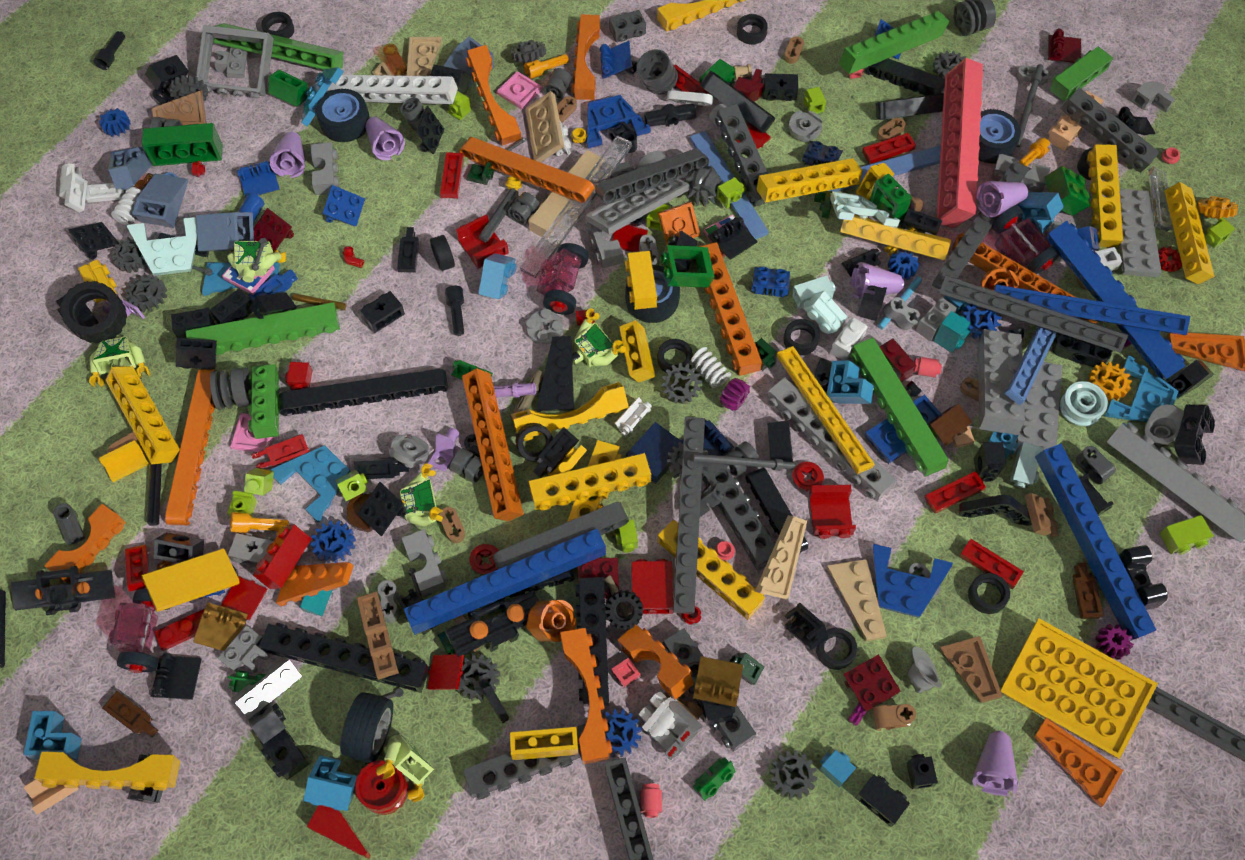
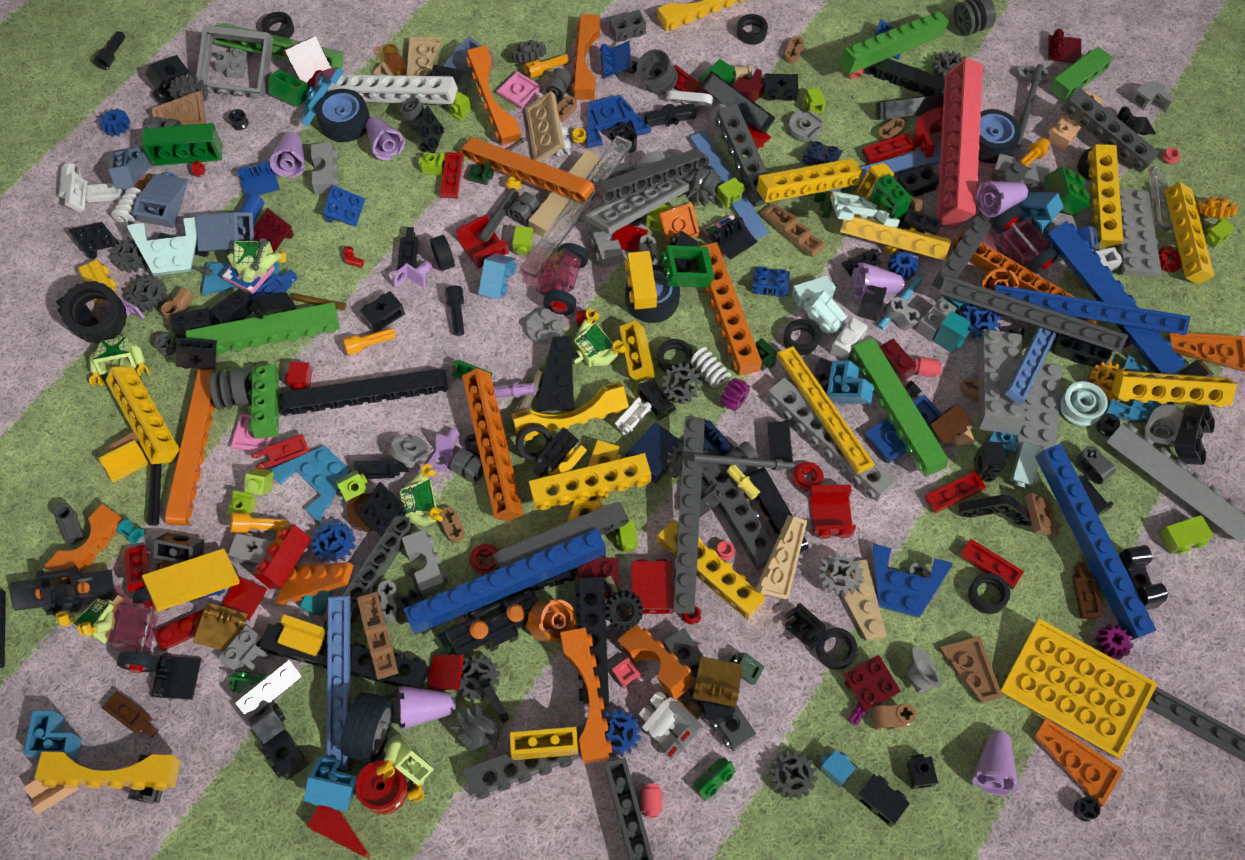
none -> torso [56,593,124,644]
none -> teal bush [116,518,144,544]
none -> dark grey wheel [154,333,176,356]
none -> medium nougat piece [161,287,195,324]
none -> black wheel [229,109,249,130]
none -> yellow panel [278,614,327,656]
none -> panel [283,37,331,90]
none -> dark grey beam [323,516,412,633]
none -> medium blue tile [326,596,350,770]
none -> light orange piece [342,328,396,356]
none -> lavender bracket [393,260,432,288]
none -> lavender cone [397,686,456,730]
none -> lime brick [419,152,445,176]
none -> dark grey hair [450,704,500,751]
none -> lime brick [512,226,534,256]
none -> black hinge [638,378,676,421]
none -> light yellow axle [727,465,760,500]
none -> medium nougat slope [760,203,825,257]
none -> light grey gear [819,552,864,597]
none -> black brick [897,165,939,197]
none -> red arch [913,107,943,158]
none -> black wheel [1073,797,1101,822]
none -> black wheel [1096,414,1120,437]
none -> yellow brick [1111,370,1237,407]

